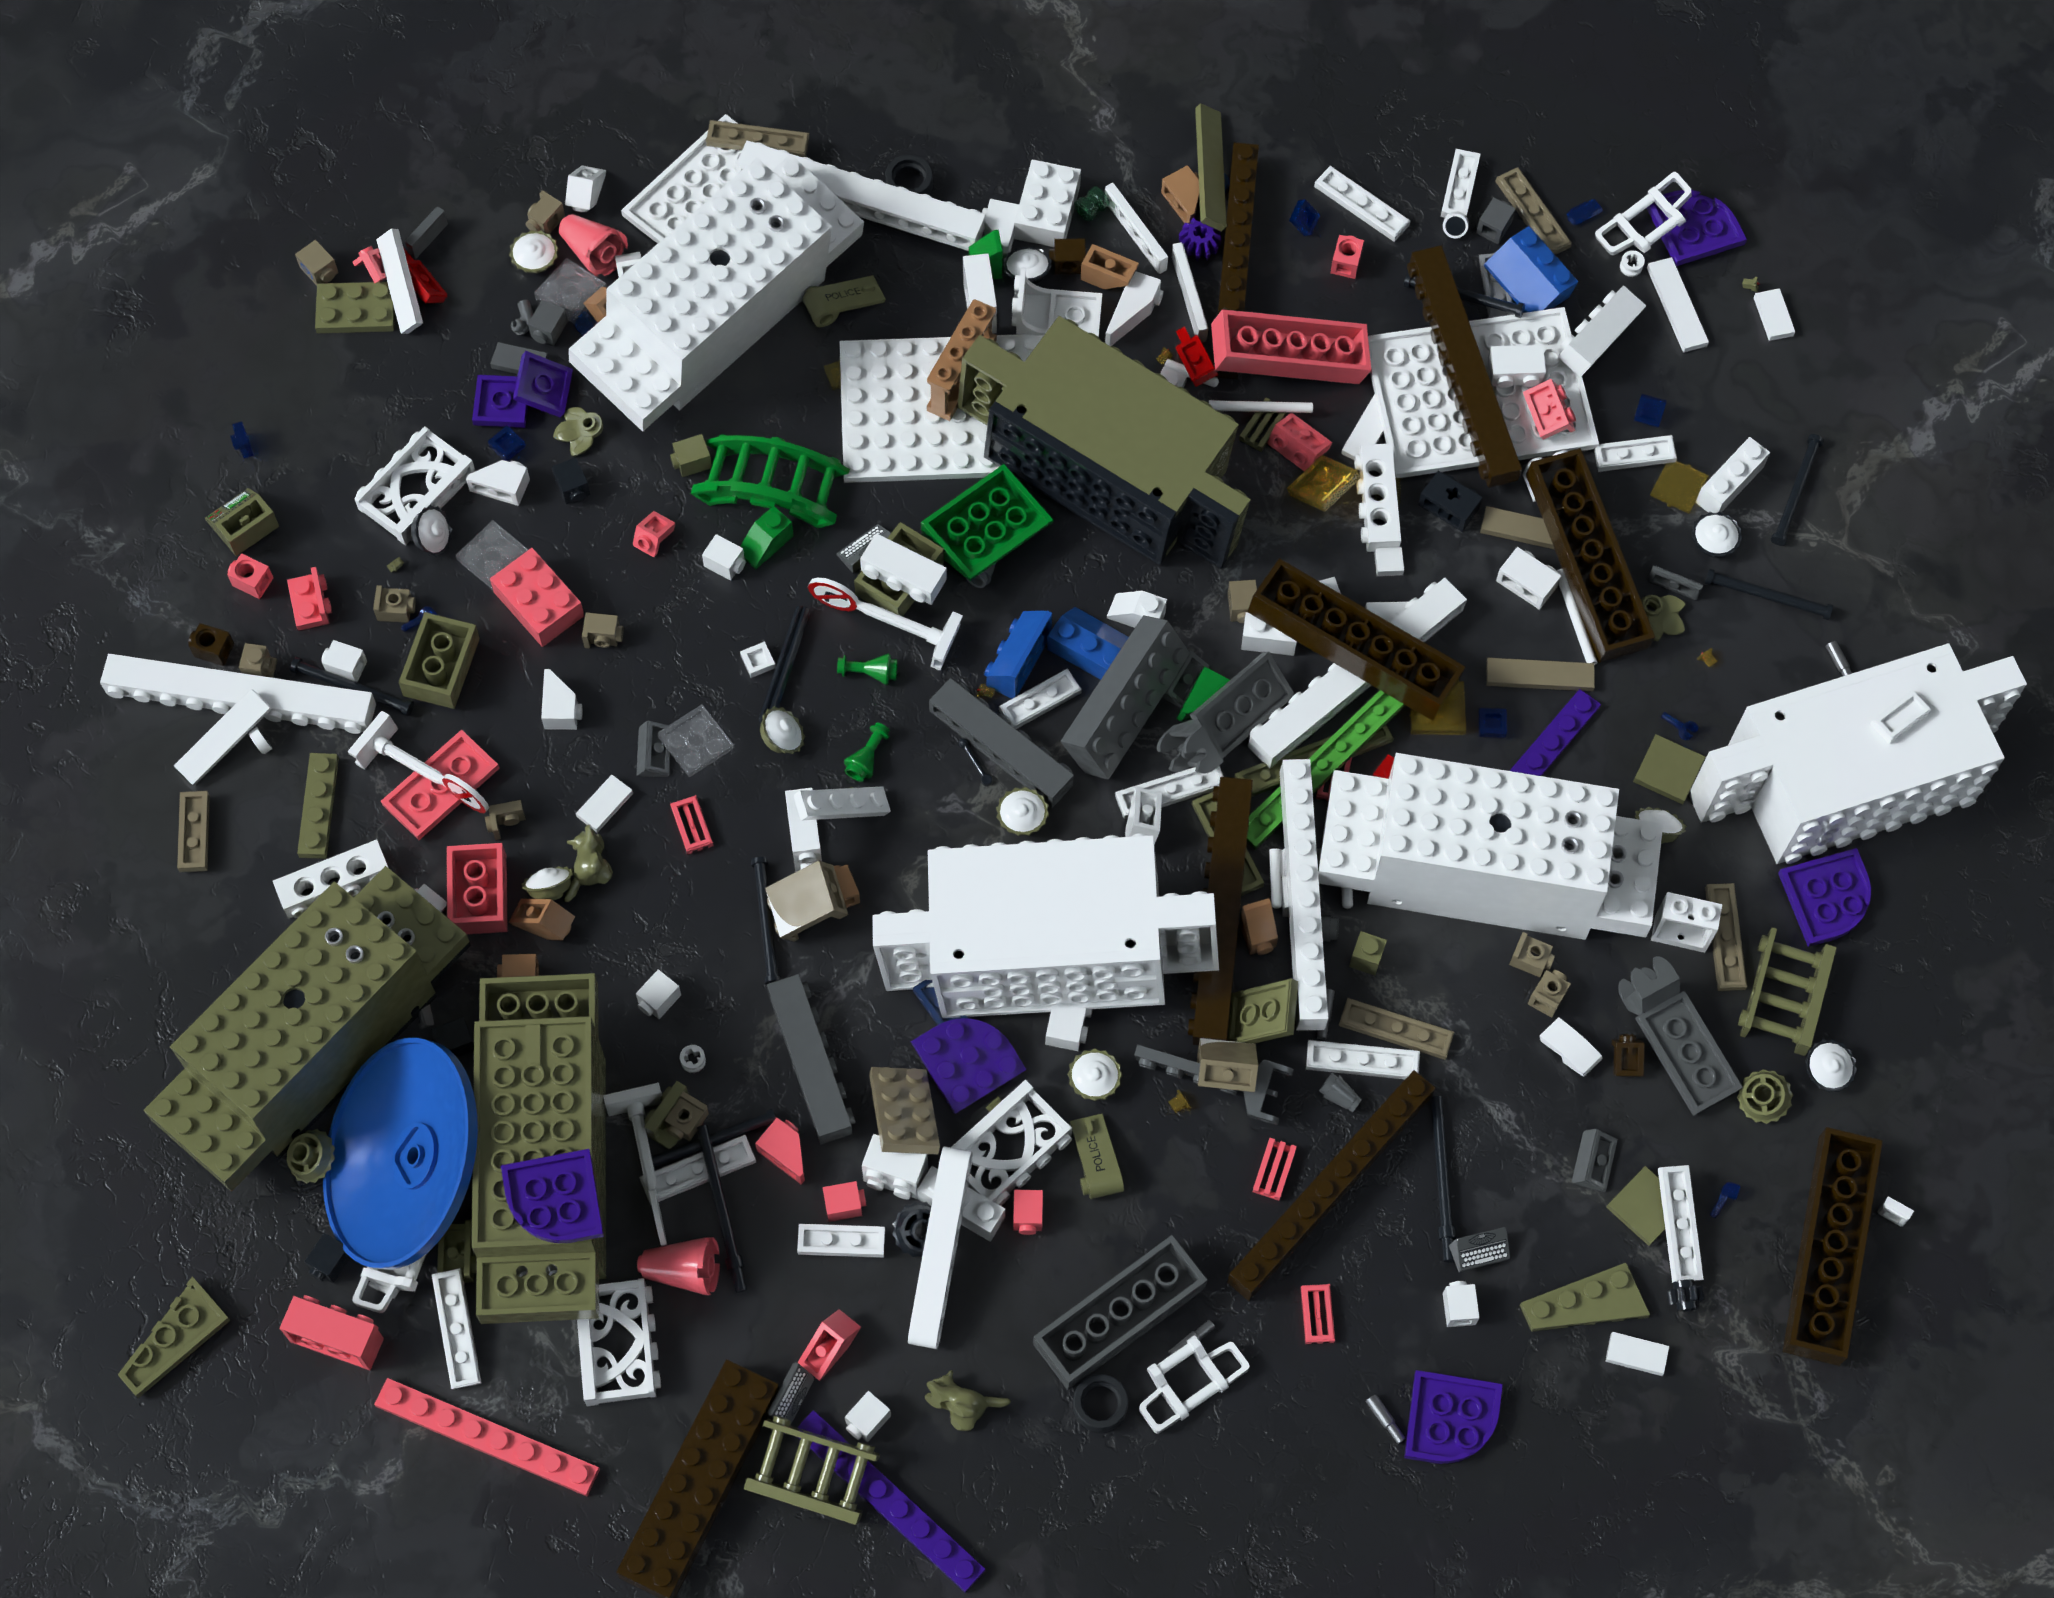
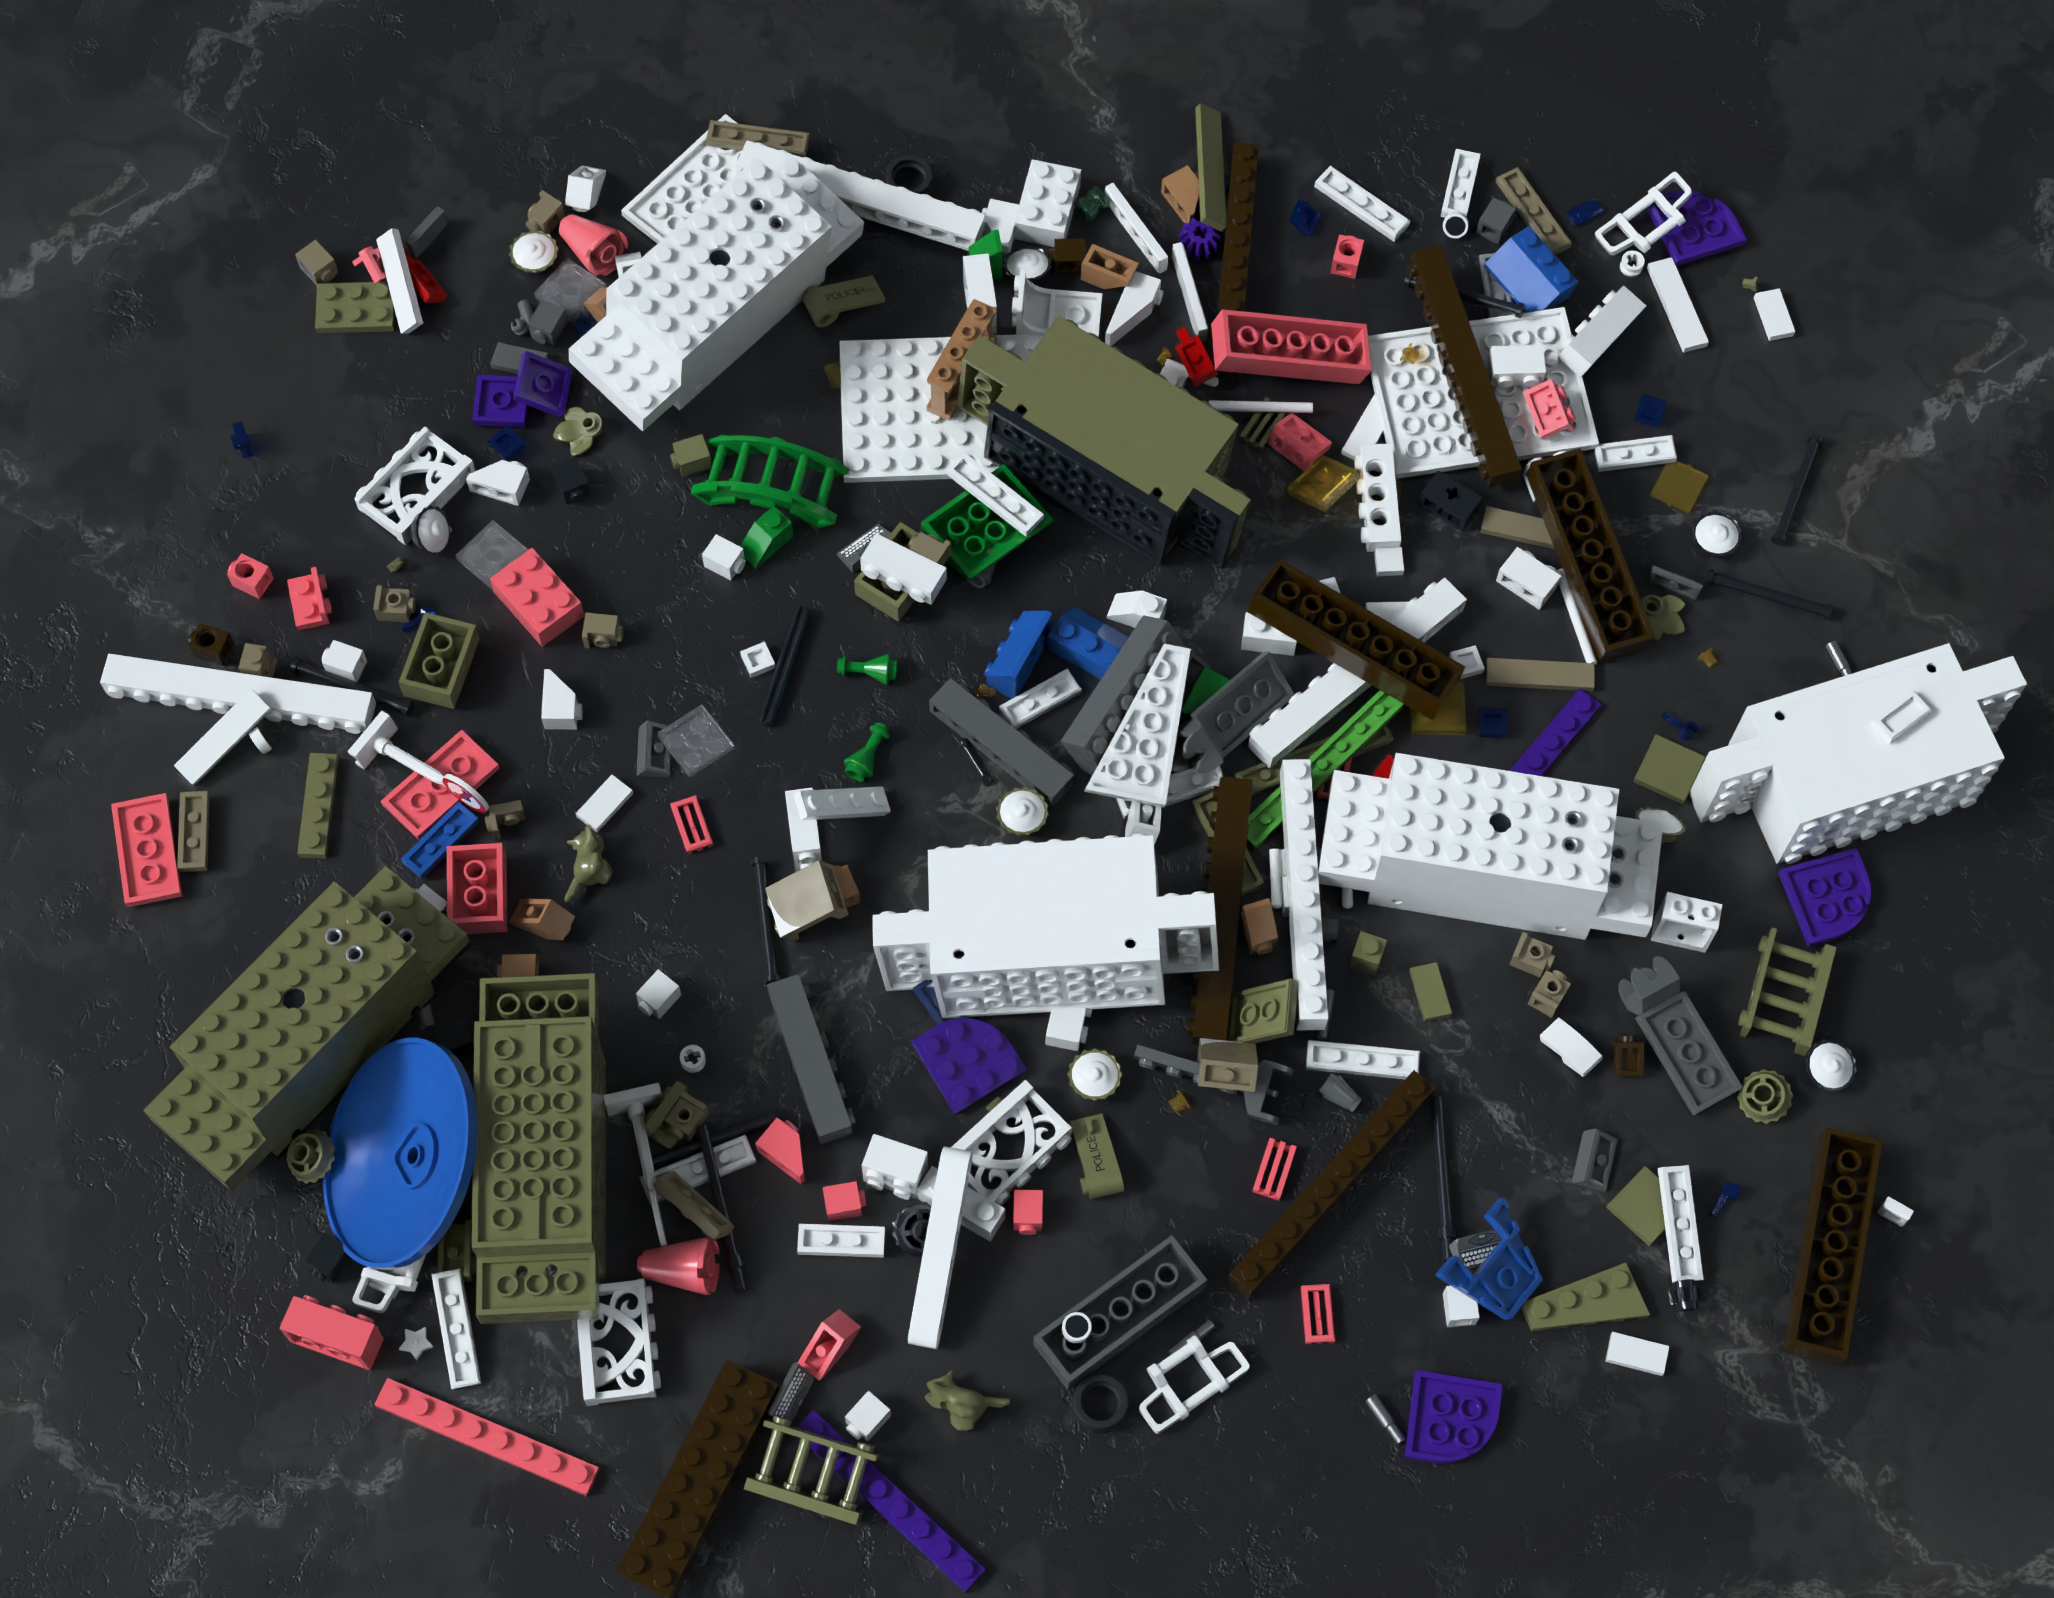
olive wing [118,1276,230,1398] -> none
olive slope [205,488,279,556] -> none
white brick [273,839,389,919] -> none
dark purple plate [501,1149,604,1243] -> none
piece [521,866,573,901] -> none
coral bracket [633,511,675,557] -> none
white piece [760,706,805,754] -> none
white piece [808,578,963,671] -> none
dark tan plate [869,1067,940,1154] -> none
dark tan brick [1228,580,1257,623] -> none
dark tan tile [1339,998,1454,1060] -> none
white brick [1695,437,1770,513] -> none
dark tan tile [1705,883,1747,991] -> none
none -> coral plate [111,793,182,908]
none -> white piece [399,1327,433,1360]
none -> blue plate [401,801,479,879]
none -> dark tan plate [653,1171,735,1240]
none -> dark tan brick [908,532,951,566]
none -> white plate [946,452,1044,537]
none -> tile [1062,1312,1091,1343]
none -> white wing [1084,644,1191,807]
none -> clear yellow piece [1399,343,1420,364]
none -> olive tile [1409,962,1452,1022]
none -> blue wing [1435,1198,1543,1320]
none -> white tile [1449,645,1485,679]

